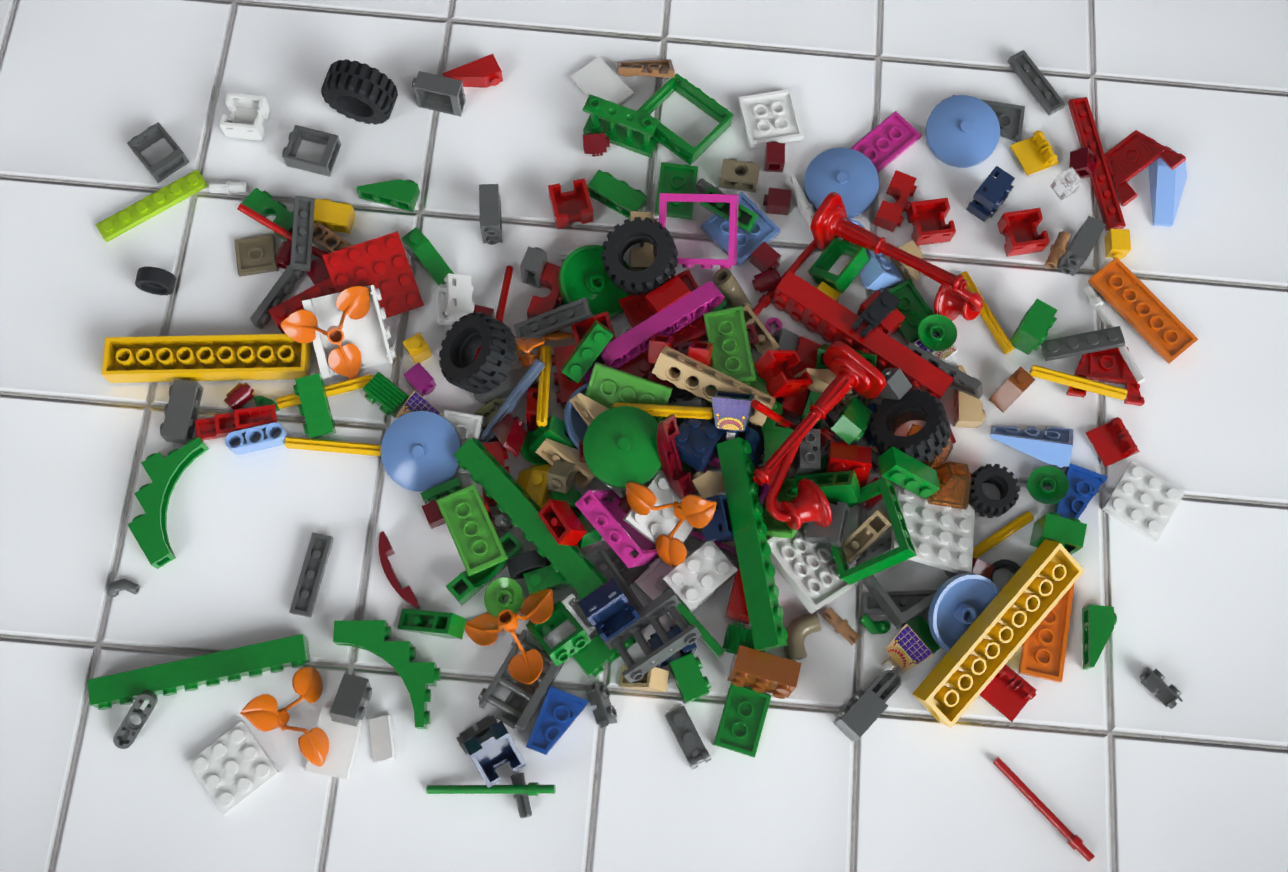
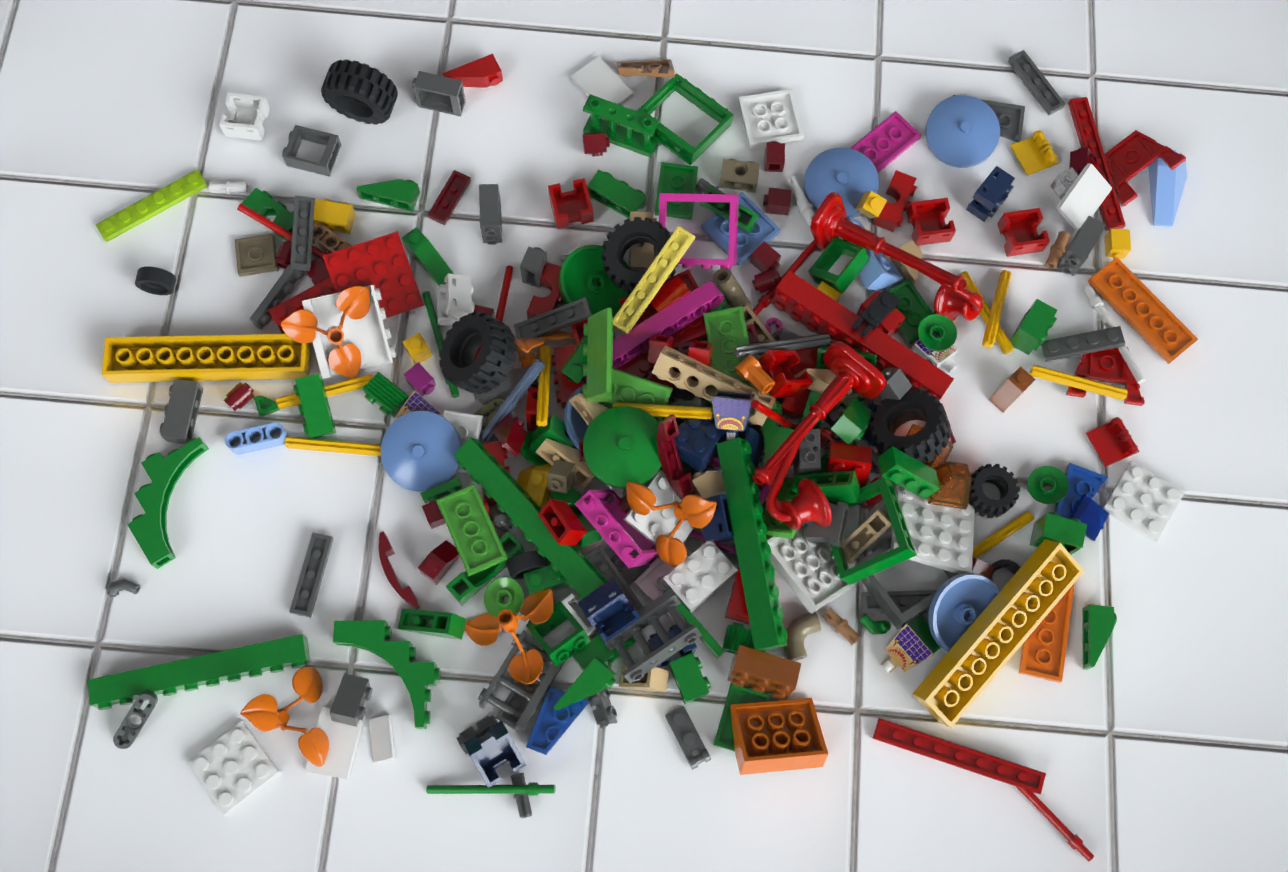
dark grey window [127,122,189,183] -> none
red slope [195,404,277,440] -> none
dark grey brick [834,670,902,742] -> none
dark grey wing [907,342,983,399] -> none
tan slope [954,365,985,428] -> none
red hinge [980,664,1037,722] -> none
light blue wedge [990,426,1073,467] -> none
dark grey hinge [1139,667,1183,709] -> none
none -> dark red slope [418,540,460,585]
none -> green bar [422,291,460,398]
none -> dark red tile [427,170,471,225]
none -> green slope [553,657,617,710]
none -> bright green slope [583,308,613,402]
none -> light yellow tile [613,226,695,335]
none -> orange slope [730,698,828,775]
none -> dark grey axle [733,333,832,358]
none -> orange piece [734,354,775,395]
none -> yellow brick [855,191,887,219]
none -> red tile [872,718,1046,794]
none -> yellow axle [982,270,1012,348]
none -> white tile [1056,164,1112,232]
none -> clear blue piece [1070,494,1109,541]

